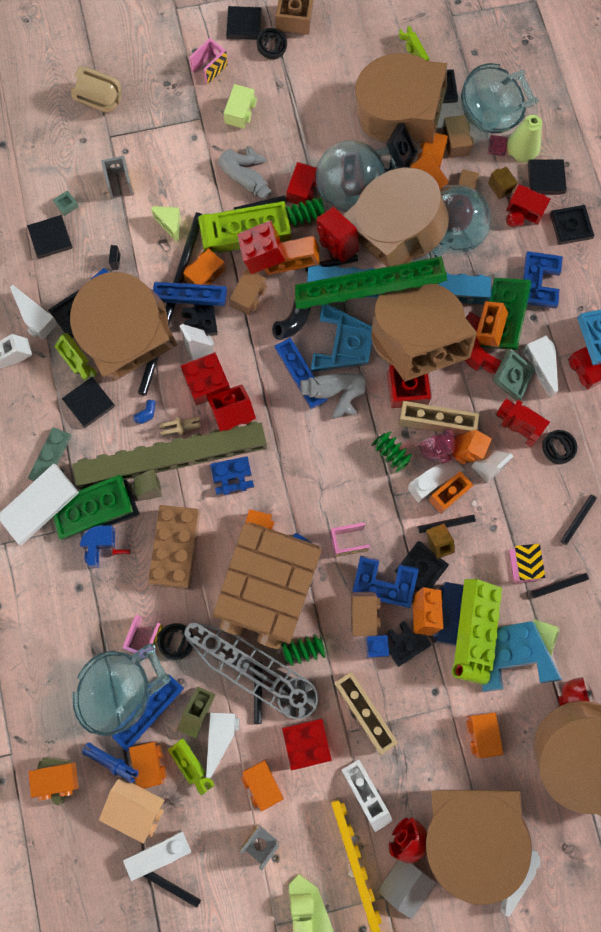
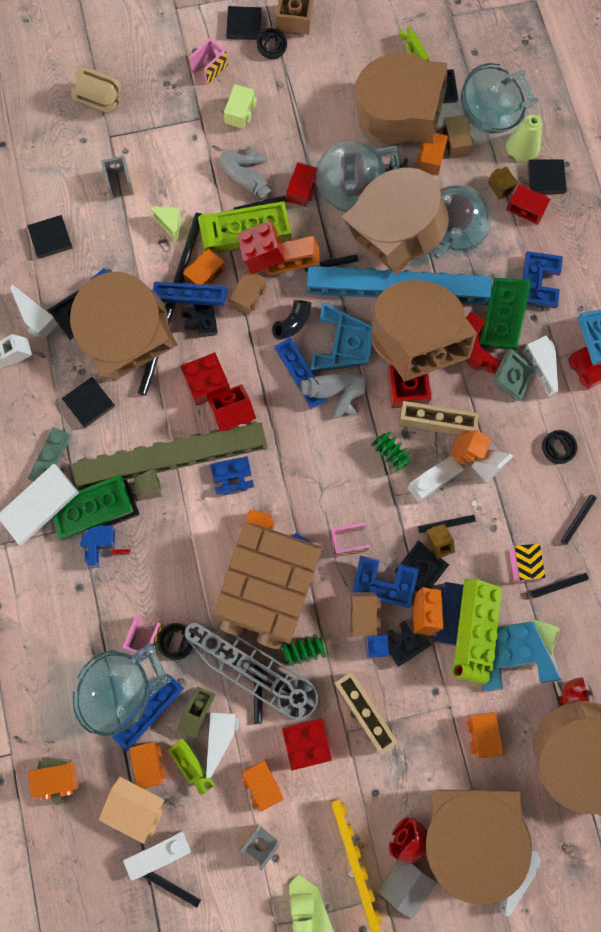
sand green plate [53,190,79,216] -> none
lime plate [54,333,97,380] -> none
blue pin [82,742,139,783] -> none
black tile [109,245,121,270] -> none
blue arm [133,400,156,424] -> none
medium nougat brick [148,505,201,590] -> none
tan arm [159,416,201,436] -> none
white slope [180,324,214,360] -> none
green piece [286,196,325,228] -> none
green plate [295,256,447,309] -> none
red brick [316,206,359,263] -> none
white slope [342,760,393,832] -> none
black tile [386,123,418,168] -> none
orange brick [411,151,449,189] -> none
clear pink cylinder [418,429,458,464] -> none
orange brick [428,471,473,514] -> none
medium nougat tile [457,169,479,192] -> none
orange brick [476,301,508,347] -> none
clear pink plate [488,135,508,156] -> none
red hips [495,398,550,447] -> none
red piece [506,211,524,227] -> none
black tile [549,205,594,245] -> none

